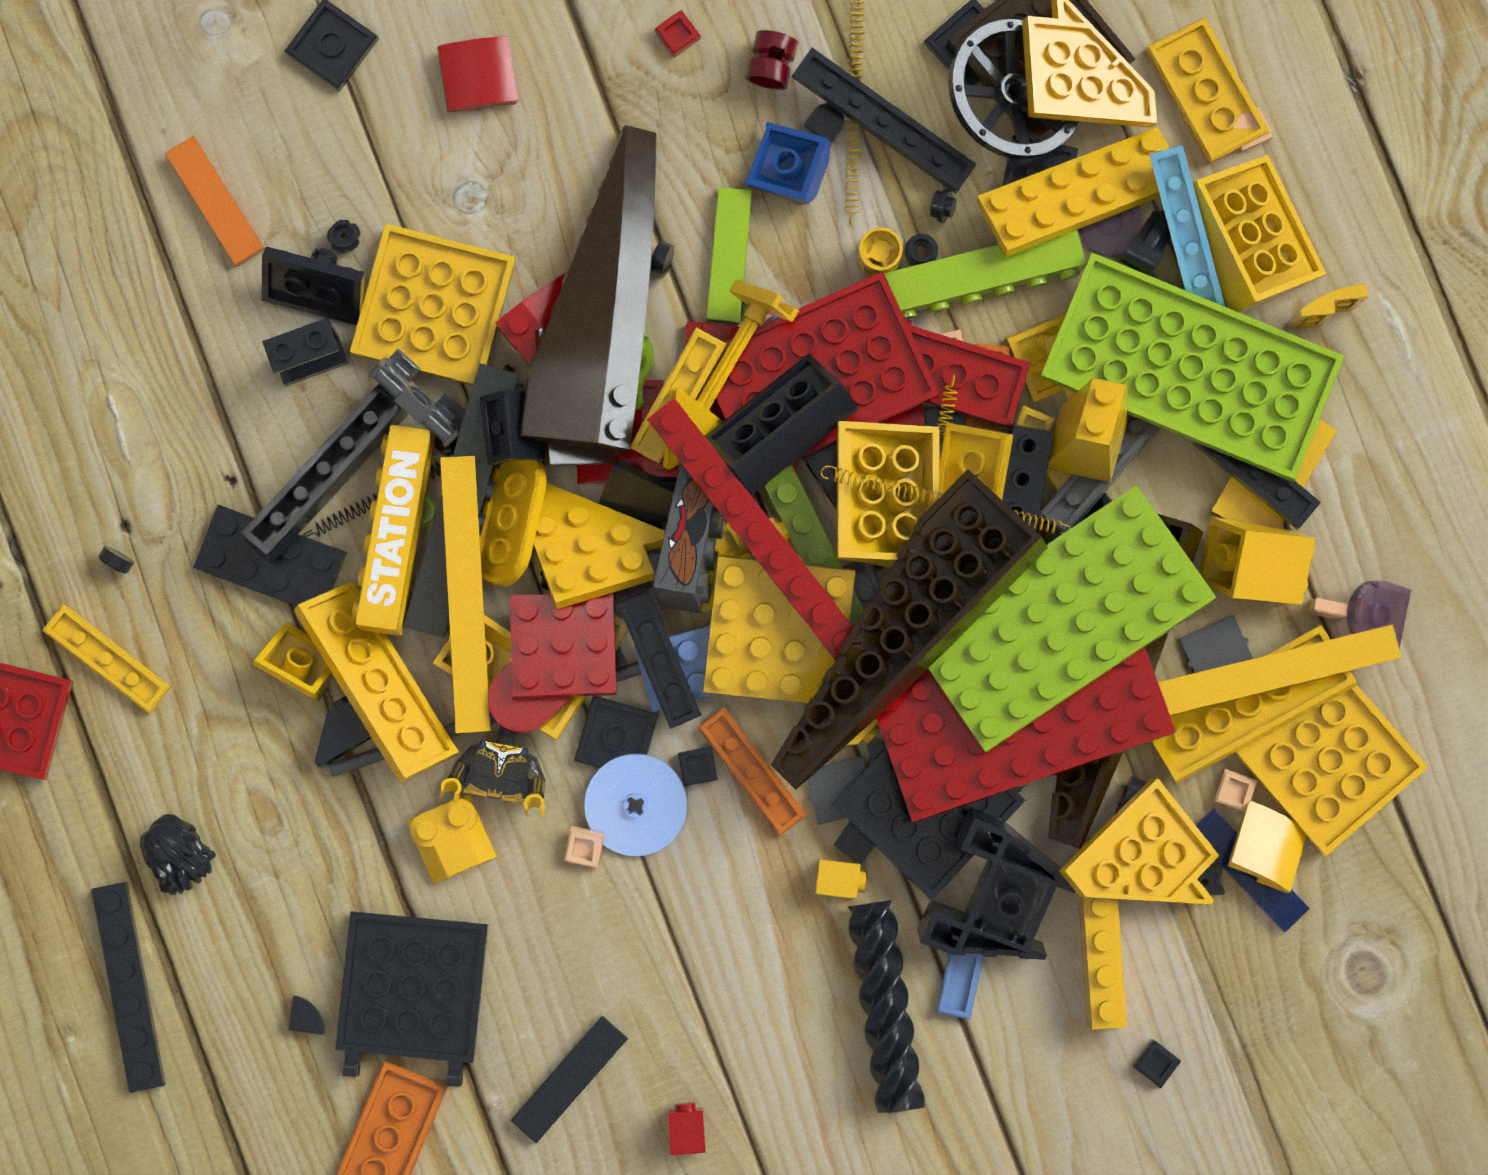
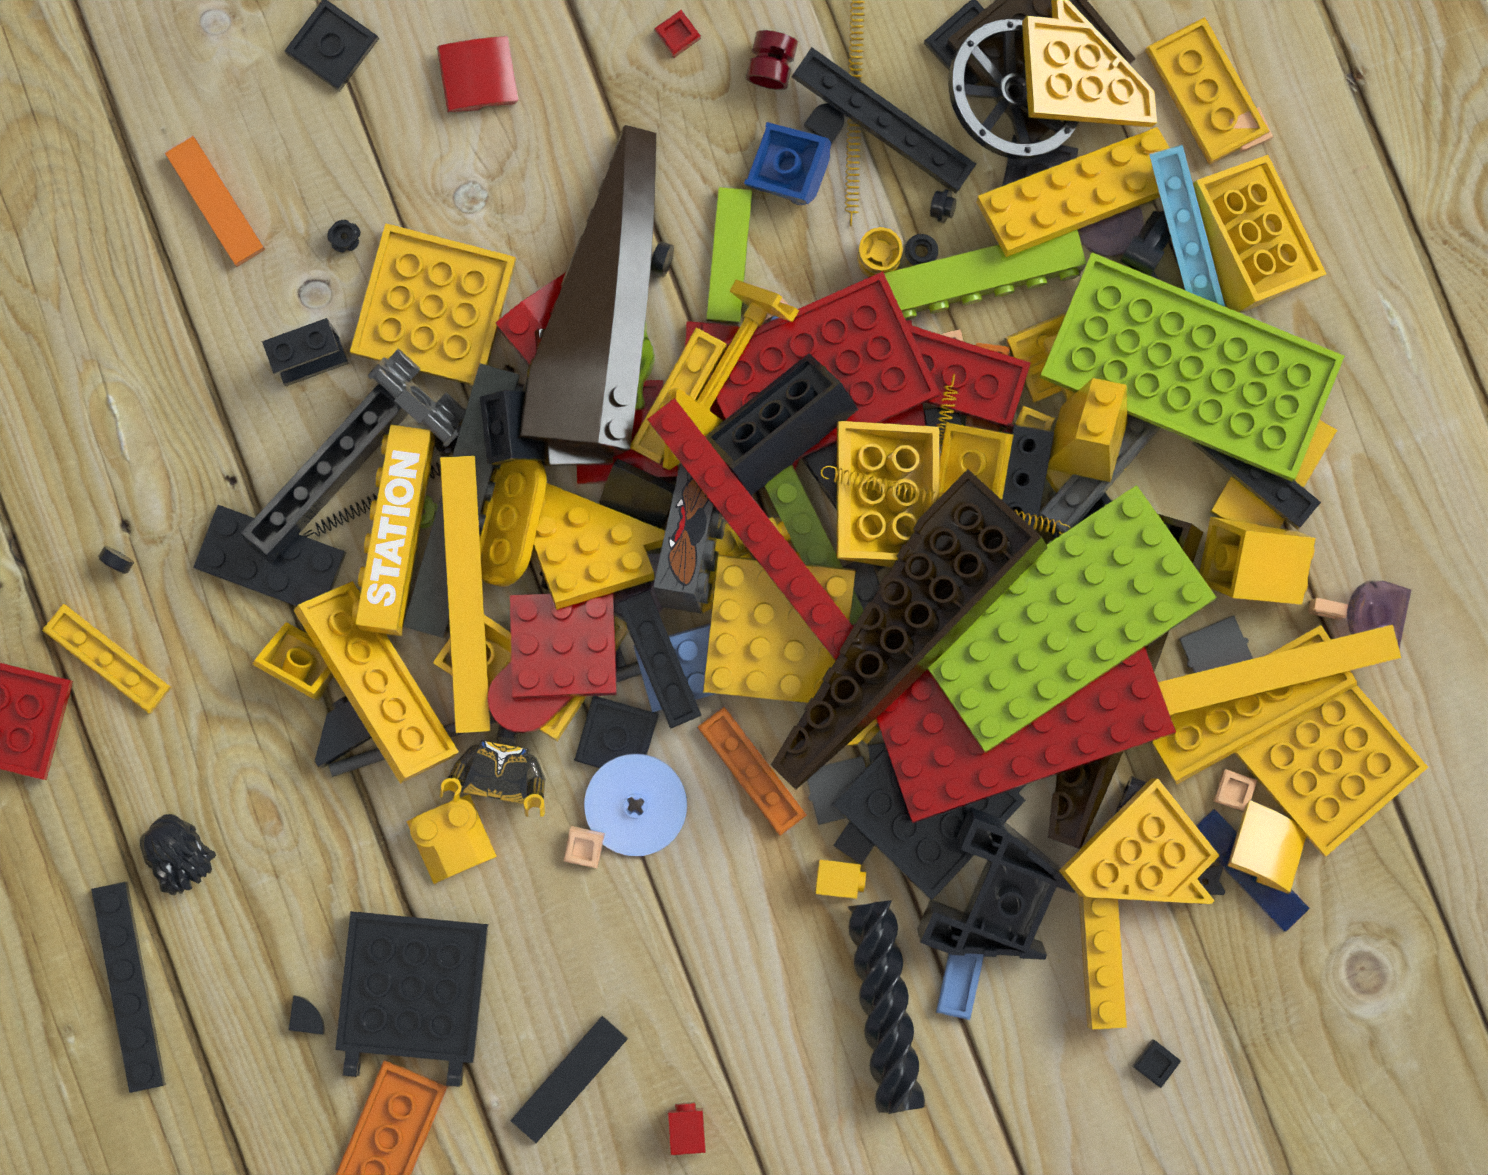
black plate [262,246,365,325] -> none
black tile [678,746,718,787] -> none
yellow slope [1288,283,1368,329] -> none

